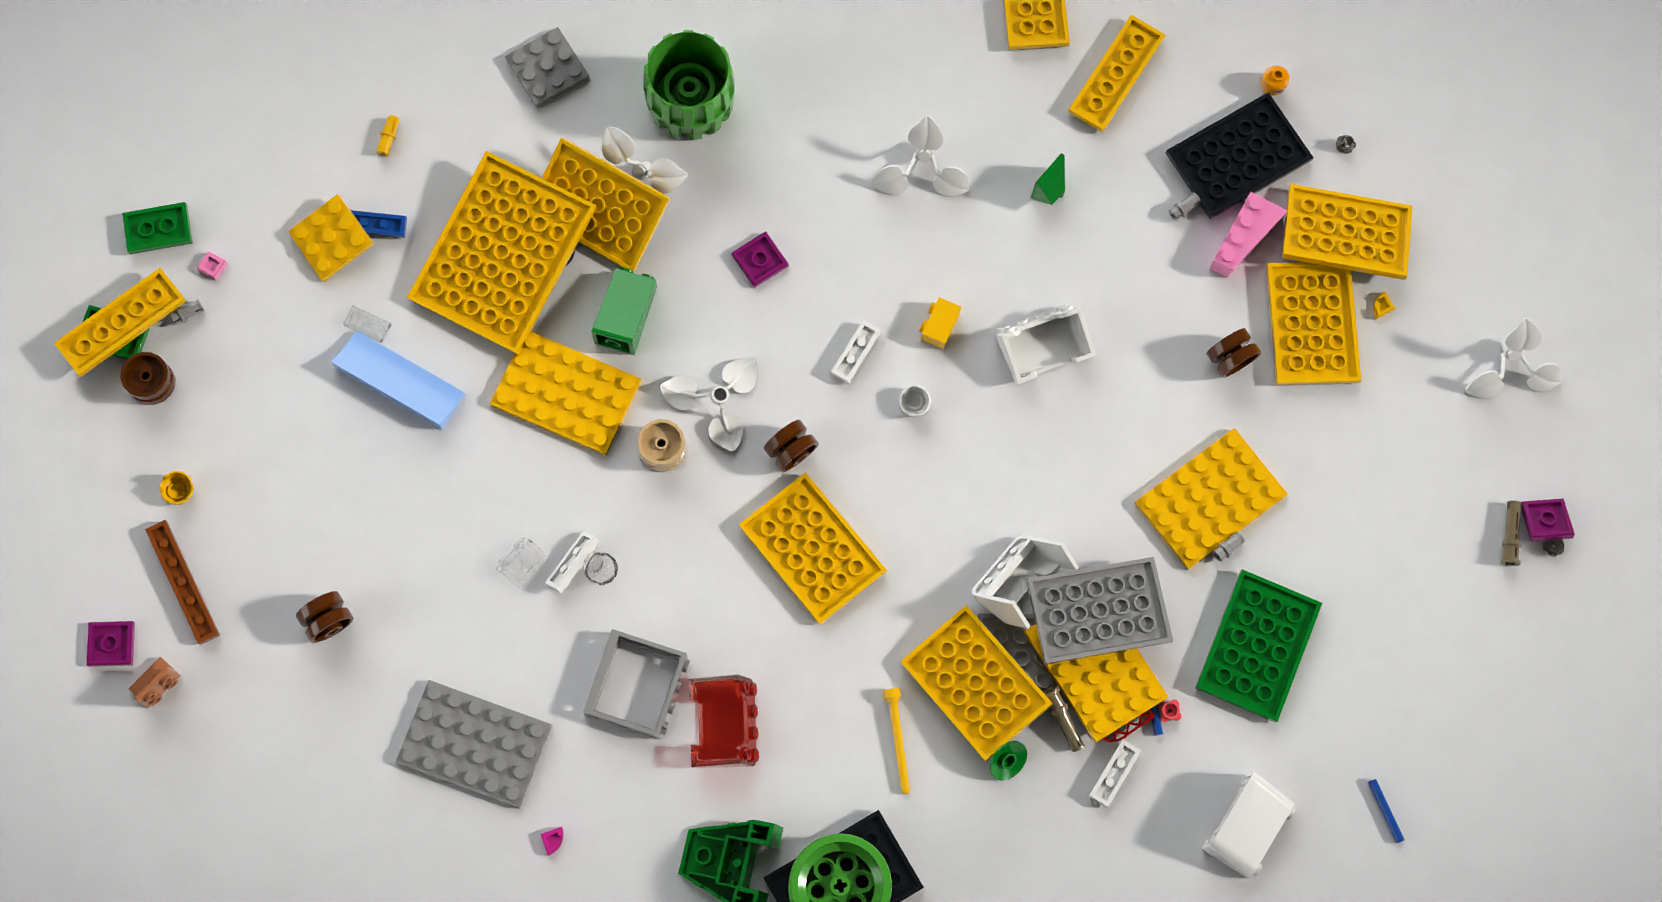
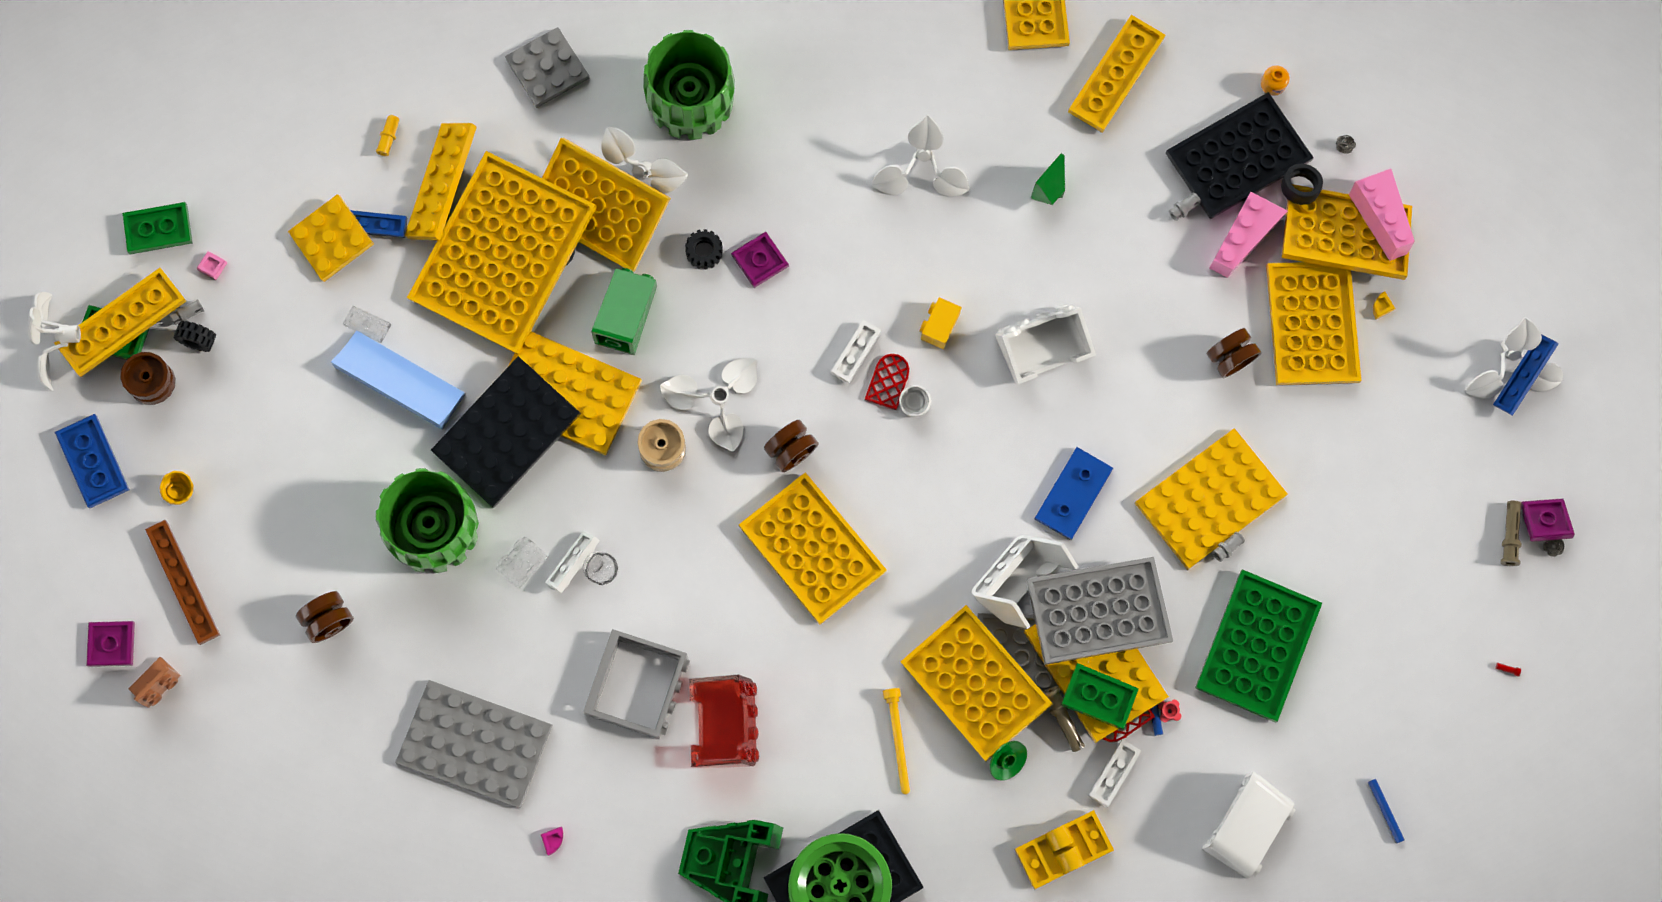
none -> white plant [28,292,81,390]
none -> blue plate [55,414,130,509]
none -> black tyre [173,321,216,352]
none -> bright green wheel [376,468,479,573]
none -> yellow plate [405,123,477,240]
none -> black plate [431,356,581,508]
none -> black tyre [685,229,723,270]
none -> red window [865,354,910,410]
none -> yellow plate [1014,810,1114,890]
none -> blue plate [1034,447,1113,540]
none -> green plate [1061,663,1139,730]
none -> black tyre [1281,164,1323,205]
none -> bright pink wedge [1349,169,1415,261]
none -> blue tile [1493,334,1559,416]
none -> red piece [1495,663,1521,677]

